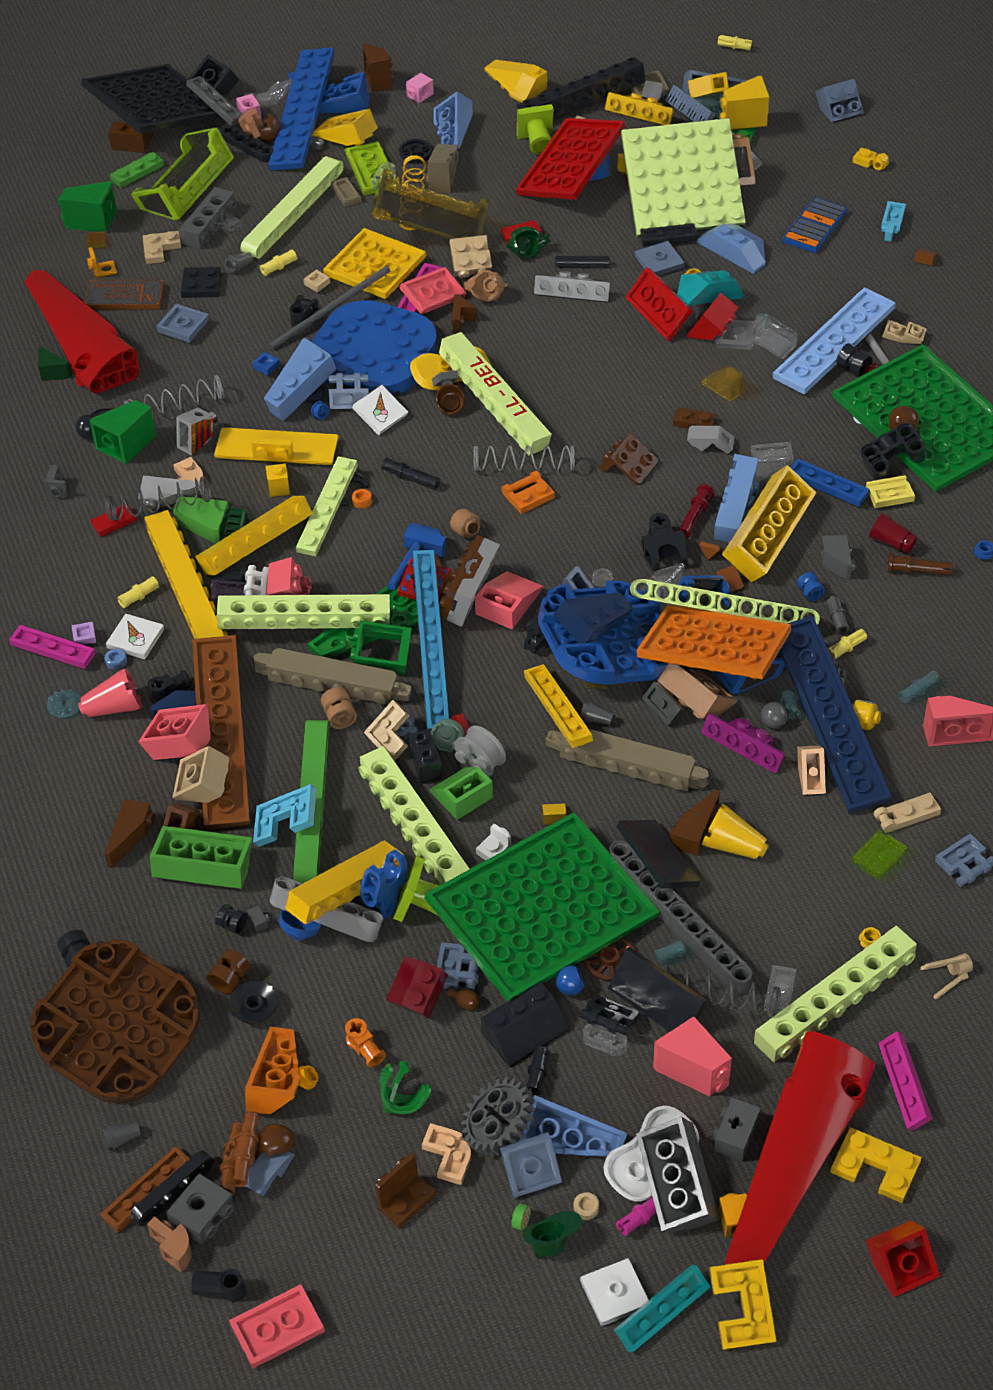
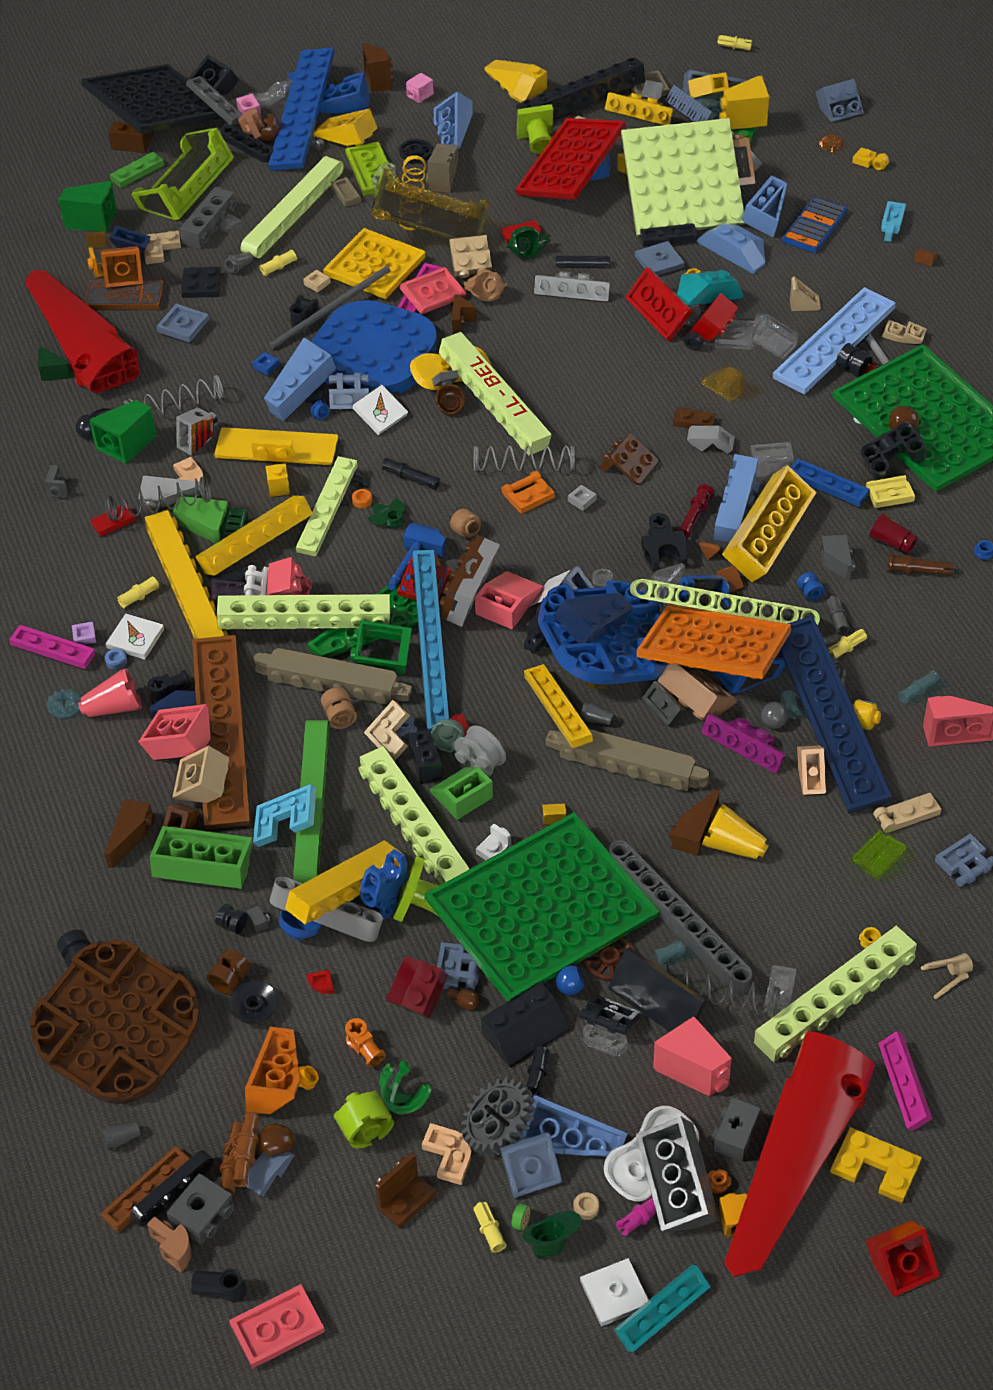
black tile [616,820,701,888] -> none
yellow plate [709,1259,776,1349] -> none
none -> orange slope [100,246,143,288]
none -> dark blue slope [110,225,151,253]
none -> red tile [306,969,334,994]
none -> lime brick [334,1091,394,1149]
none -> dark green plate [368,498,405,528]
none -> light yellow axle [474,1202,507,1253]
none -> white sticker [530,570,570,606]
none -> light grey plate [568,485,597,511]
none -> black tile [684,332,704,351]
none -> orange plate [707,1169,731,1194]
none -> medium blue wedge [742,175,787,238]
none -> tan slope [790,276,821,311]
none -> clear orange tile [818,133,844,153]

